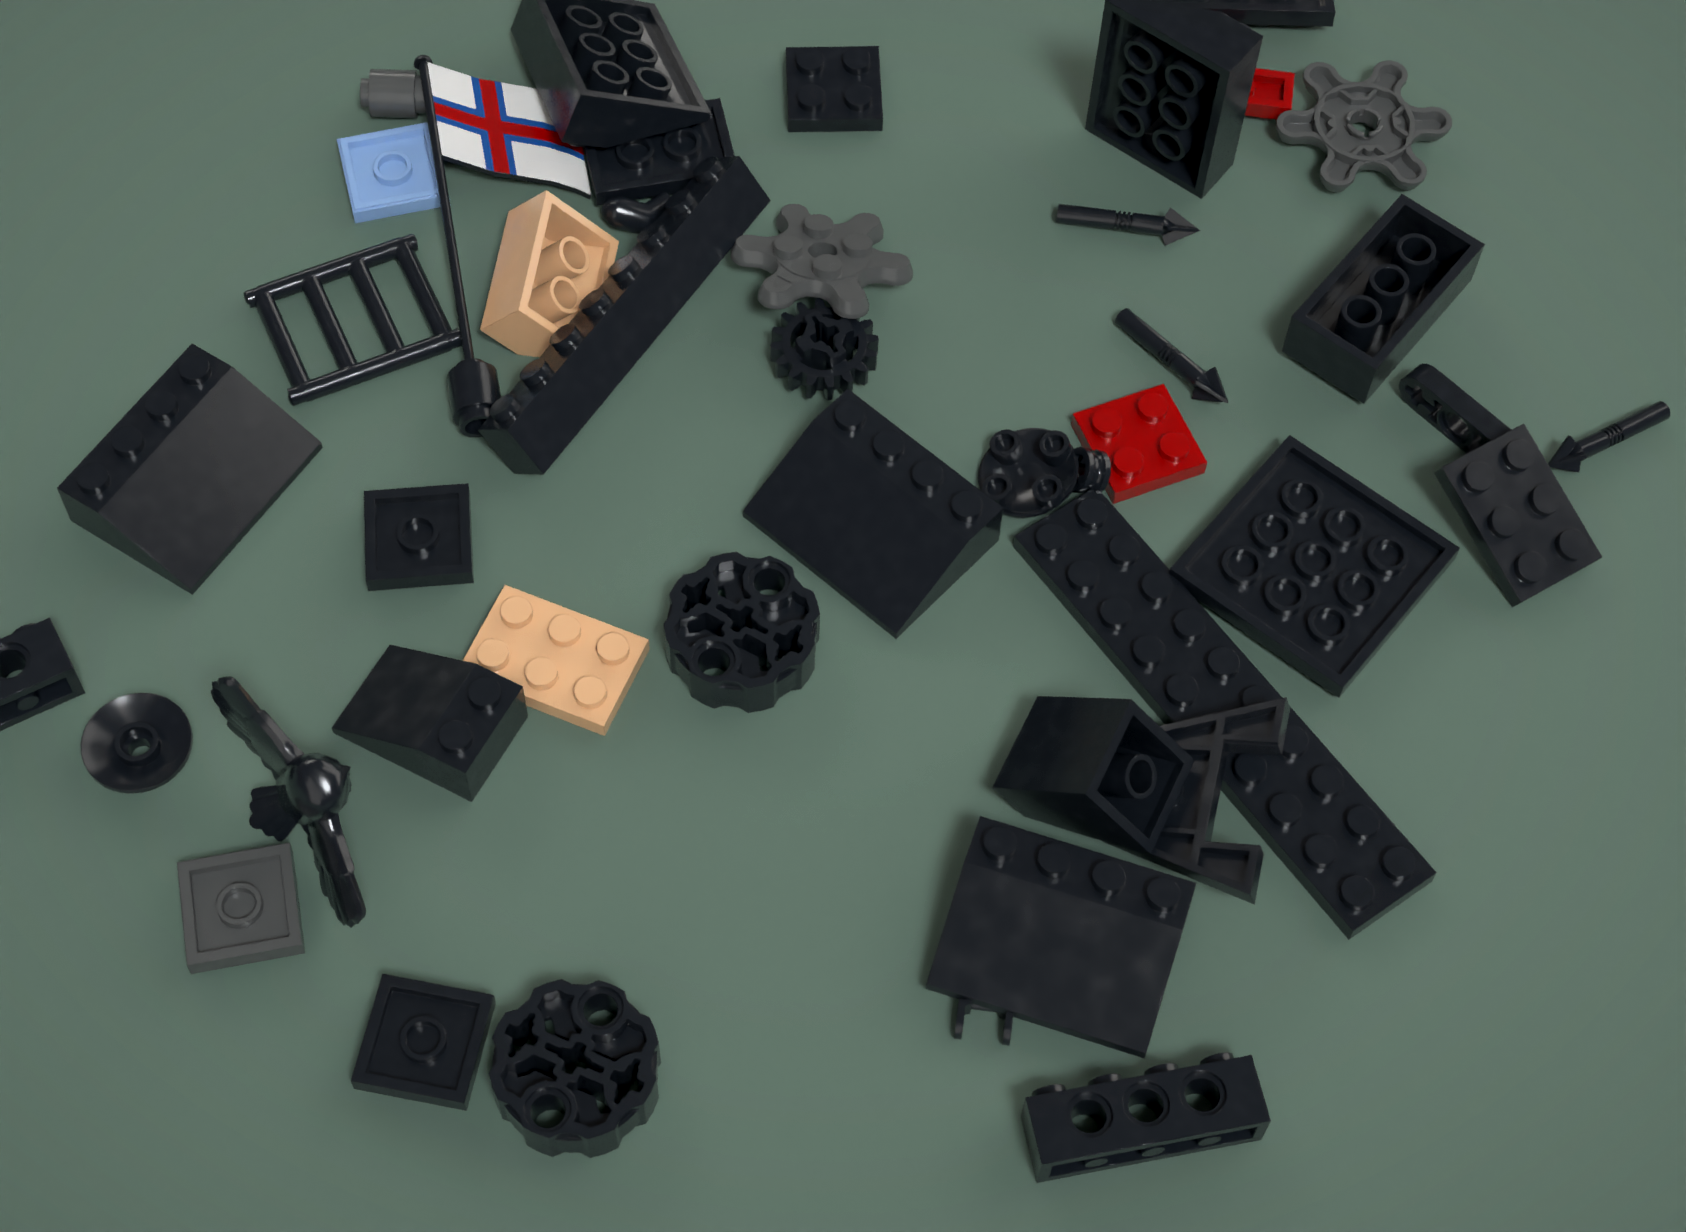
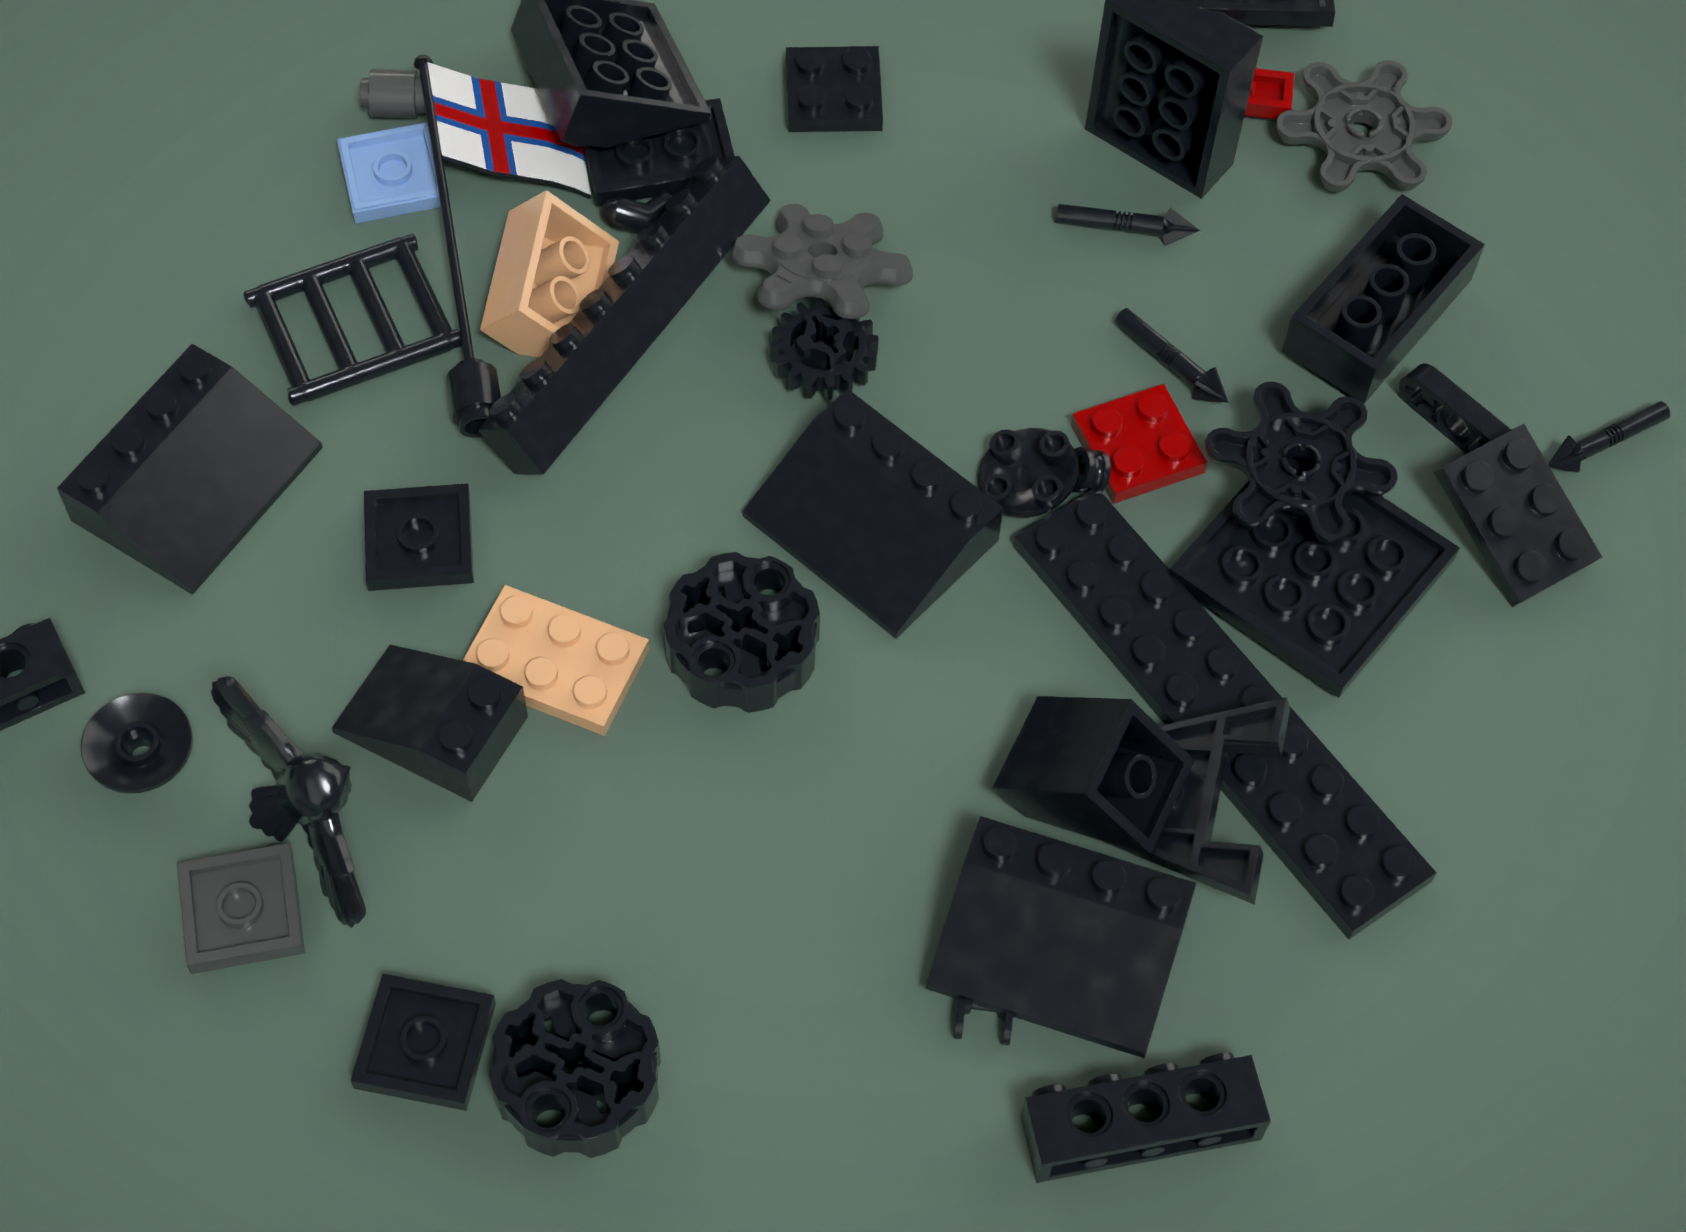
none -> black plate [1205,381,1398,545]

